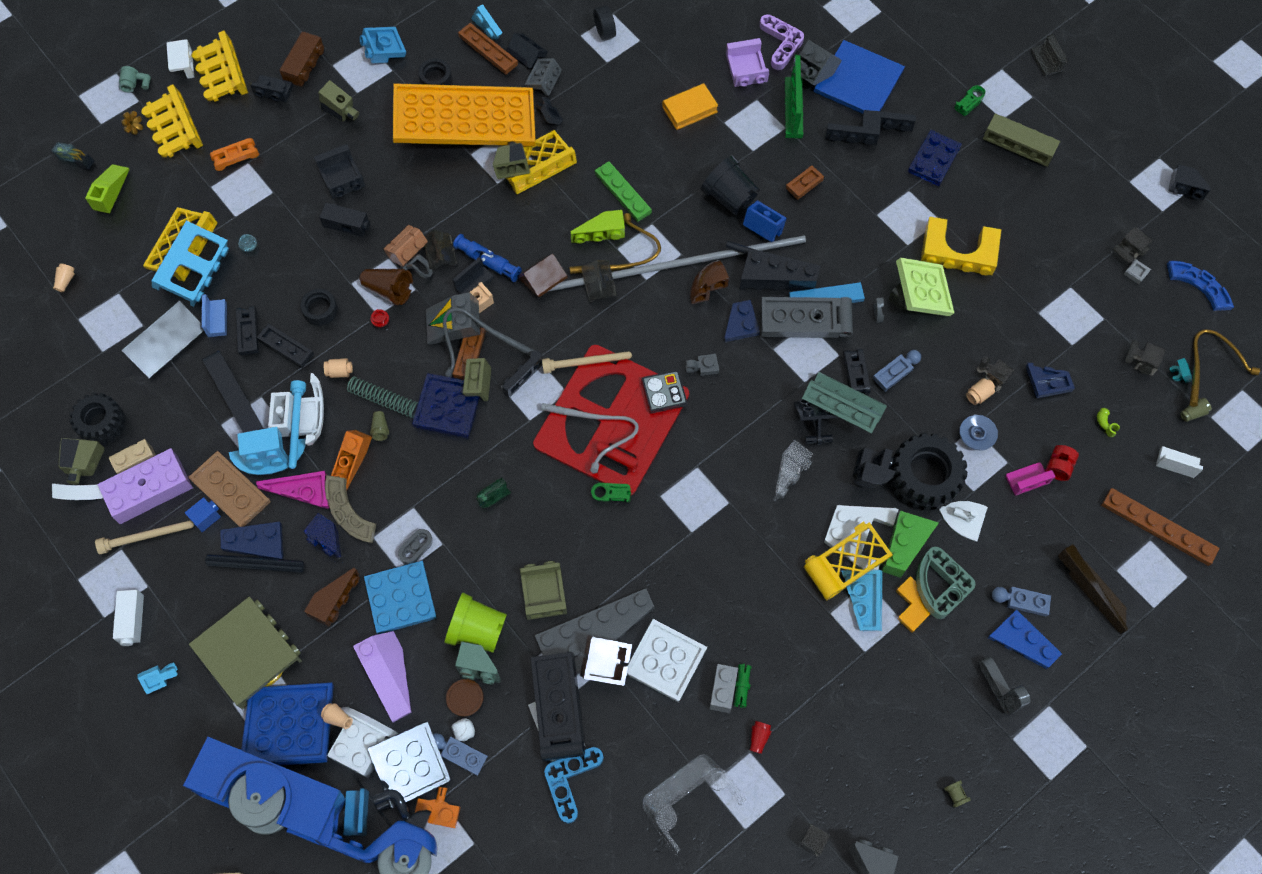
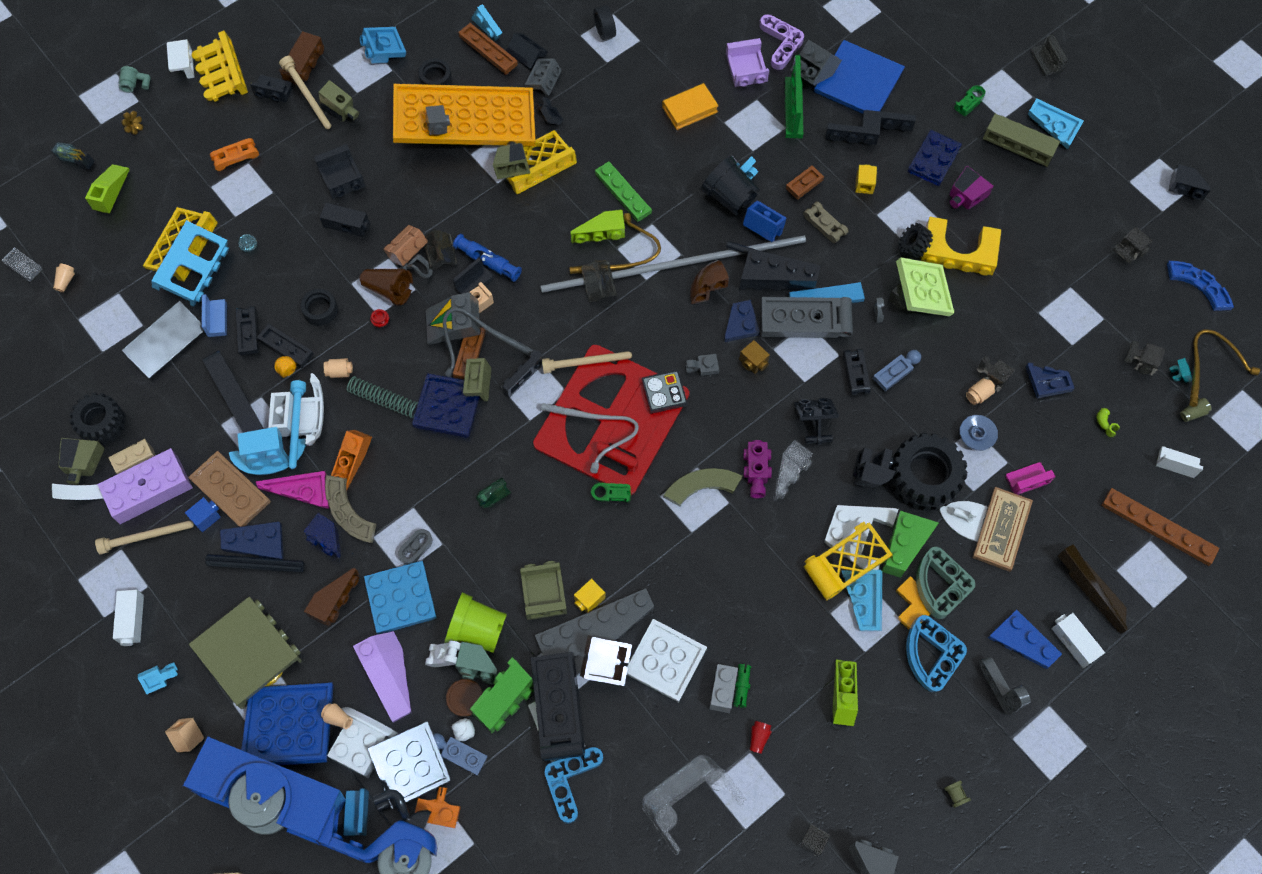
yellow fence [141,84,203,158] -> none
olive cone [370,411,389,441] -> none
slope [518,254,568,298] -> none
sand green fence [802,372,887,433] -> none
sand blue plate [992,587,1051,617] -> none
red wheel [1045,445,1079,481] -> none
light grey tile [1124,259,1151,284] -> none
none -> clear plate [2,247,43,282]
none -> light nougat panel [165,718,204,752]
none -> light orange piece [275,356,296,378]
none -> tan piece [279,56,331,129]
none -> white plate [425,641,461,667]
none -> dark grey brick [426,105,450,135]
none -> bright green wedge [470,657,534,733]
none -> yellow brick [574,579,606,613]
none -> olive tile [663,468,743,507]
none -> pearl gold brick [739,340,770,374]
none -> medium azure tile [740,156,758,179]
none -> magenta brick [743,440,772,498]
none -> dark tan plate [803,201,849,243]
none -> lime slope [833,660,858,726]
none -> yellow brick [855,165,877,194]
none -> black tyre [898,223,933,259]
none -> dark azure beam [906,615,967,692]
none -> magenta torso [949,166,993,209]
none -> tile [972,487,1033,572]
none -> medium azure wing [1028,98,1084,149]
none -> white brick [1052,613,1105,668]

